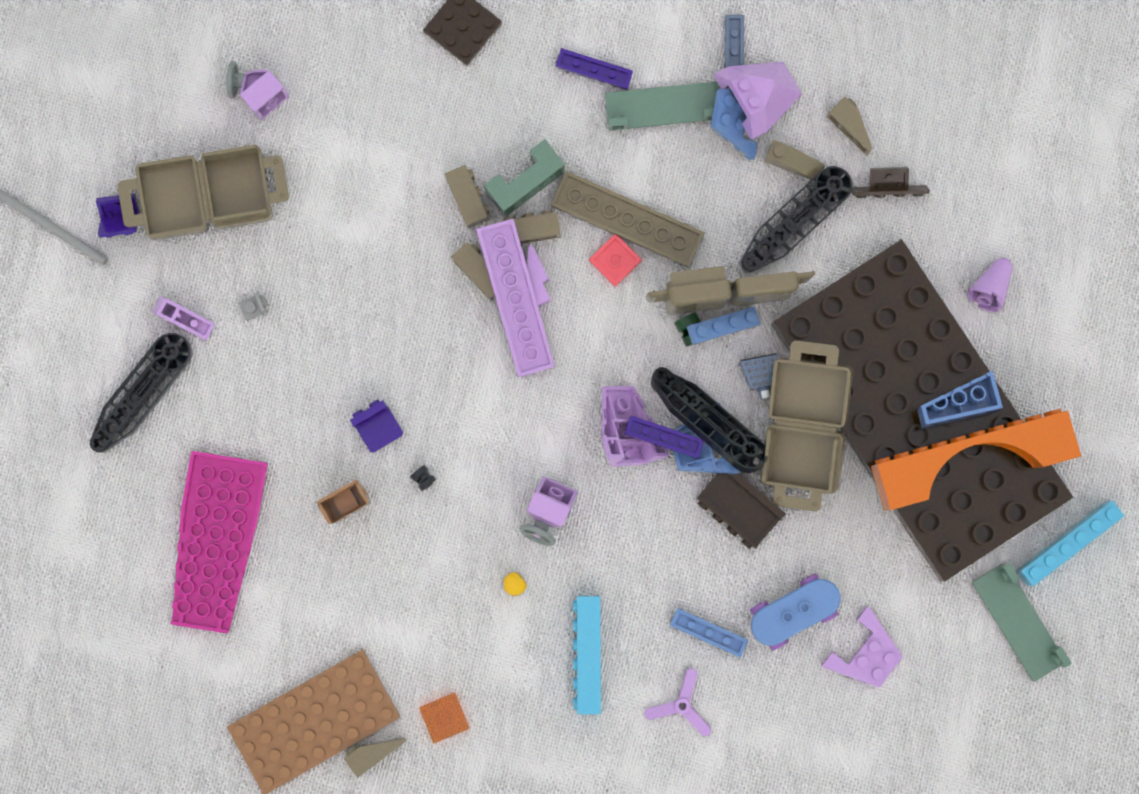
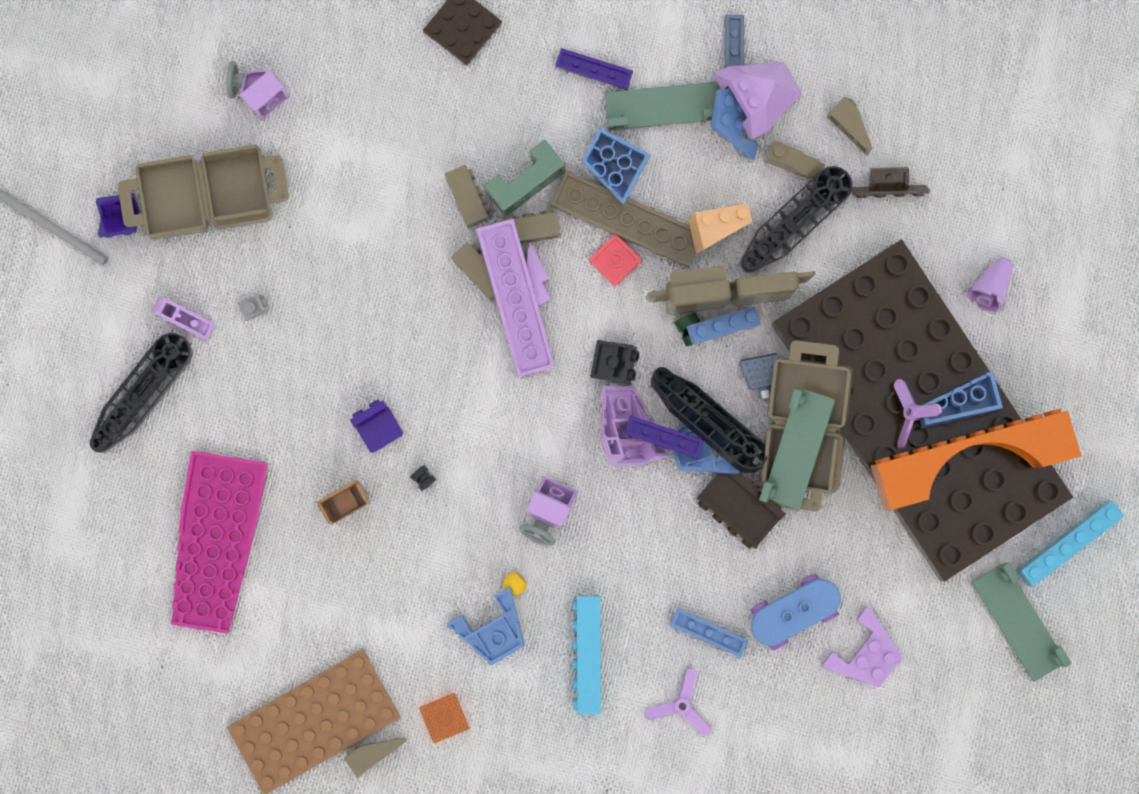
none -> medium blue wing [446,587,525,665]
none -> medium blue wedge [582,128,650,205]
none -> black plate [590,340,640,385]
none -> light nougat wedge [688,203,752,254]
none -> sand green bracket [759,387,835,510]
none -> lavender piece [894,379,942,448]

